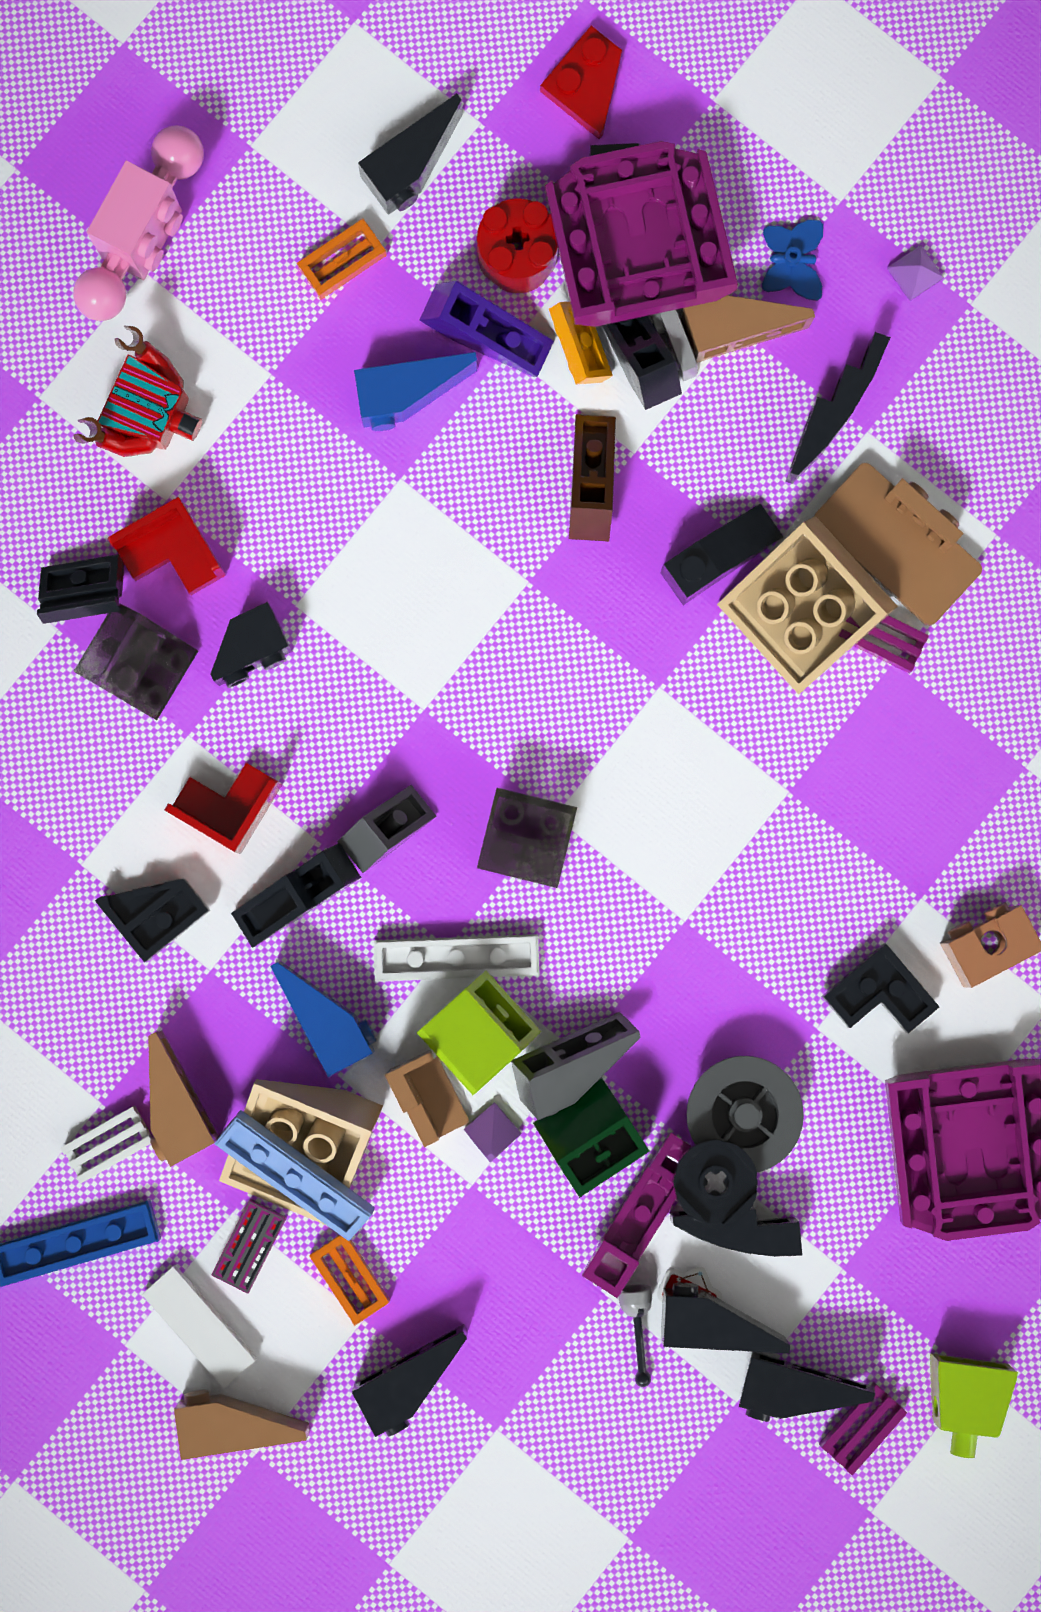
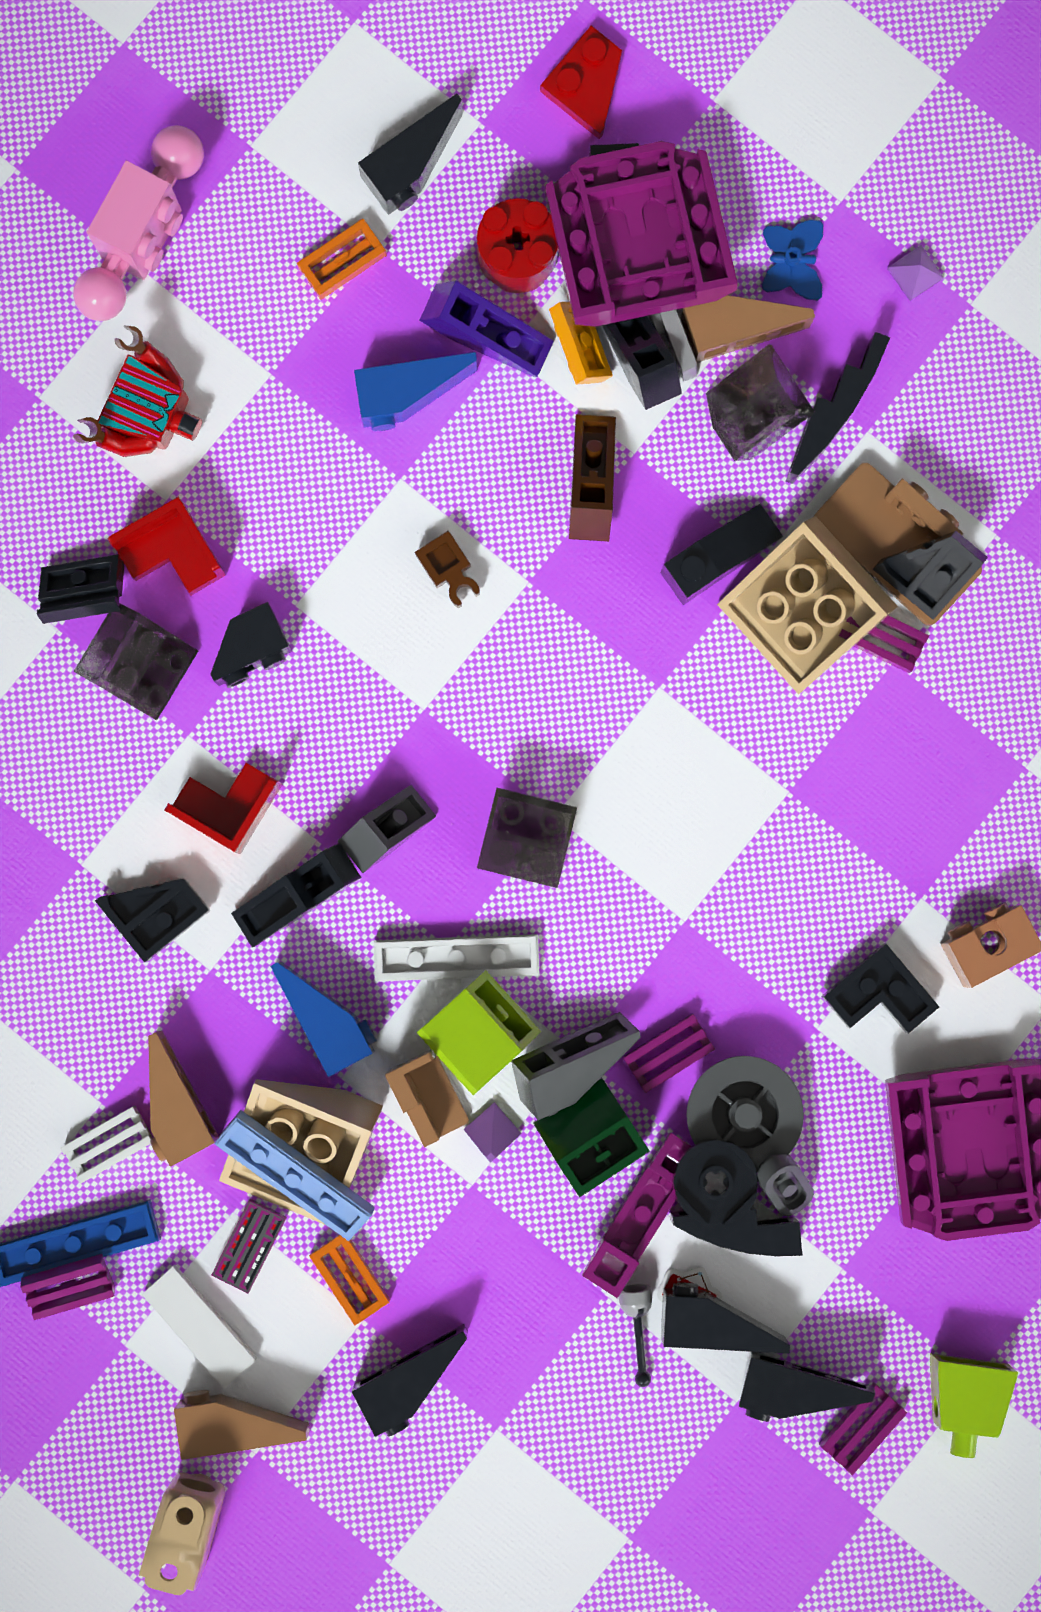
none -> magenta tile [20,1254,115,1321]
none -> tan piece [138,1472,225,1595]
none -> reddish brown plate [414,530,480,609]
none -> magenta tile [623,1014,715,1093]
none -> clear smoke slope [706,344,815,461]
none -> dark grey plate [757,1154,814,1216]
none -> black wing [873,531,988,620]

